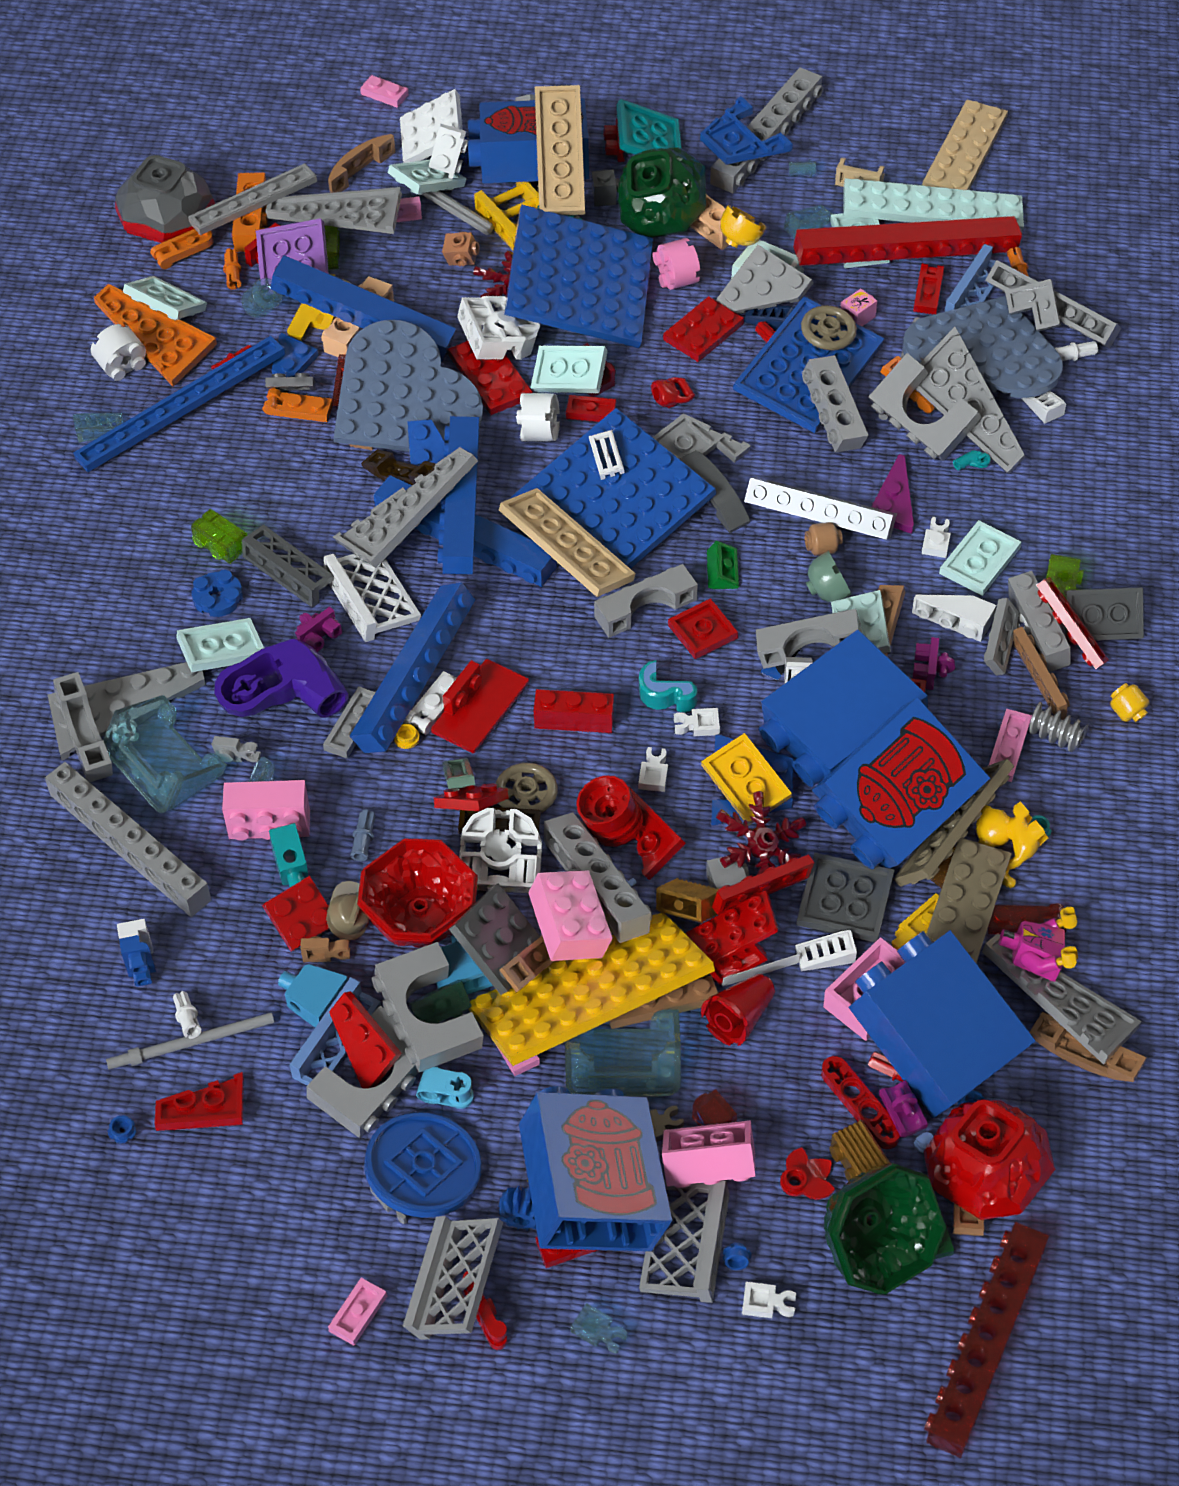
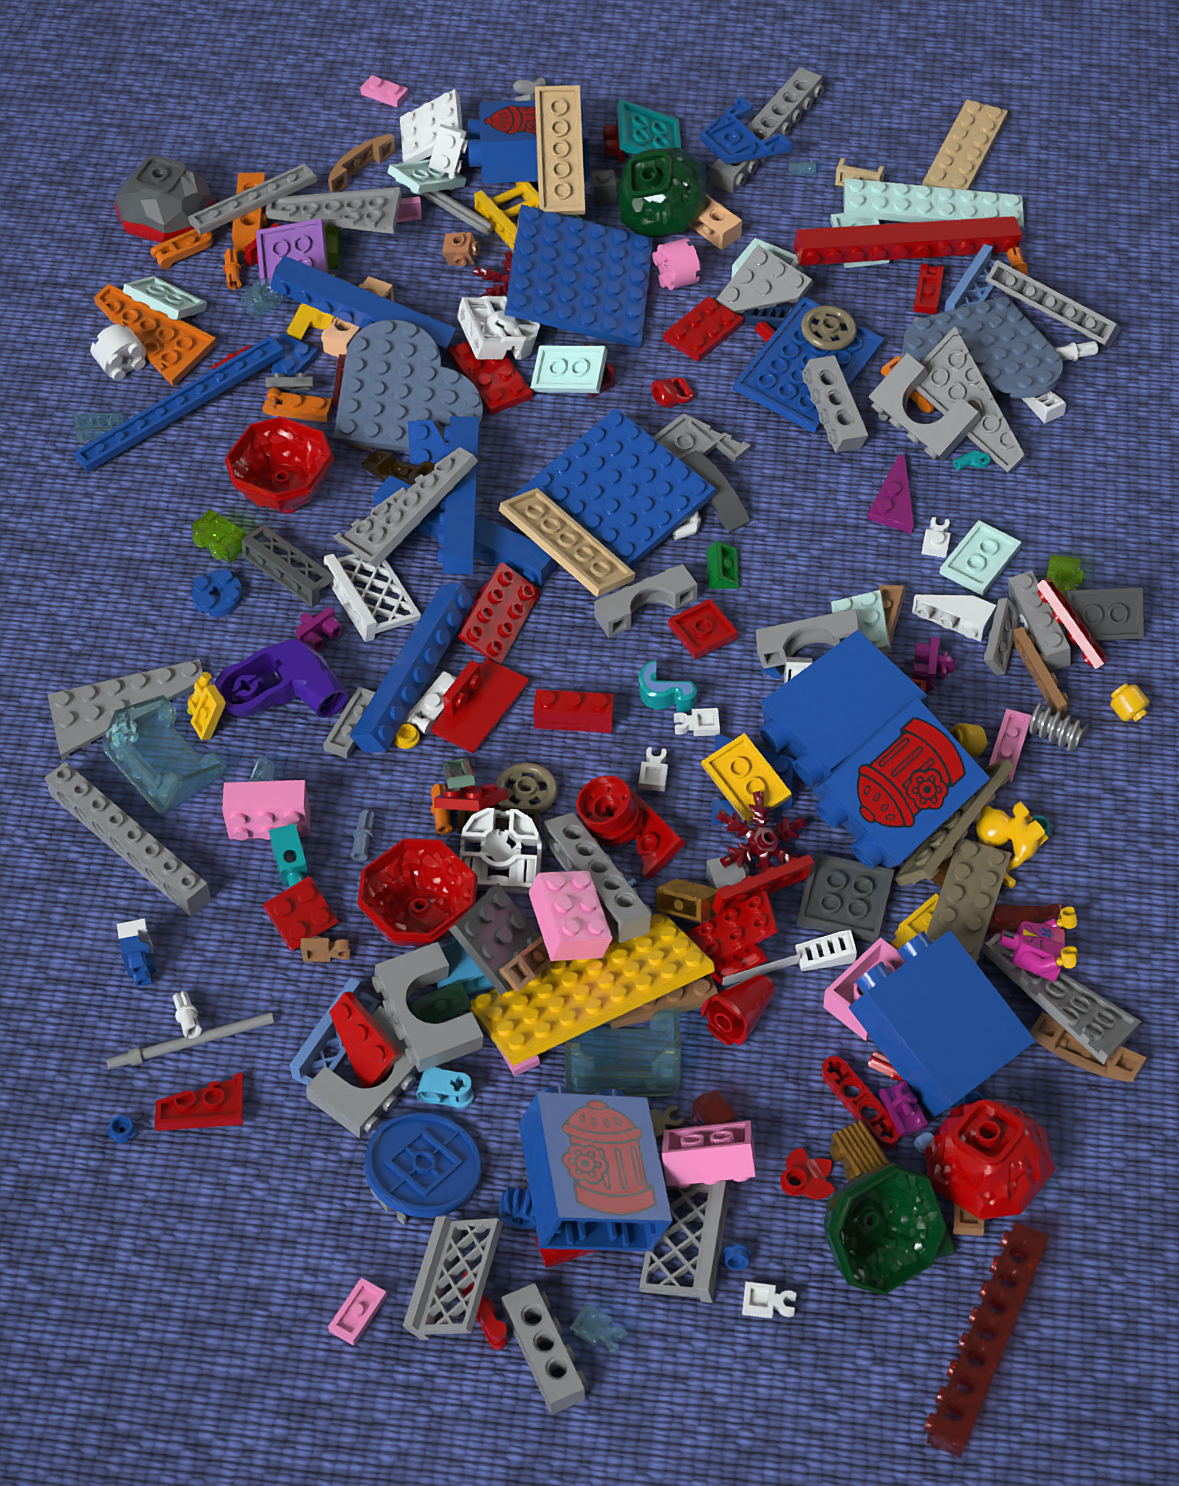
light grey arch [53,672,113,782] -> none
light aqua plate [176,618,264,672] -> none
light grey plate [211,736,261,763] -> none
dark azure torso [278,964,348,1027] -> none
dark tan piece [326,881,369,941] -> none
white brick [517,393,559,441] -> none
red plate [566,395,616,422] -> none
white tile [589,430,625,480] -> none
yellow cylinder [720,205,767,248] -> none
brick [744,477,897,539] -> none
clear light blue slope [784,205,832,238] -> none
medium nougat head [804,522,843,556] -> none
sand green cylinder [806,551,852,602] -> none
bright pink brick [841,289,877,326] -> none
light grey plate [1005,279,1061,331] -> none
none -> yellow plate [187,672,226,740]
none -> red rock [224,416,334,513]
none -> orange axle [431,783,453,835]
none -> red bracket [458,562,540,664]
none -> light grey brick [501,1283,588,1415]
none -> light grey arm [513,77,546,95]
none -> white arm [672,511,701,540]
none -> yellow head [949,723,987,758]

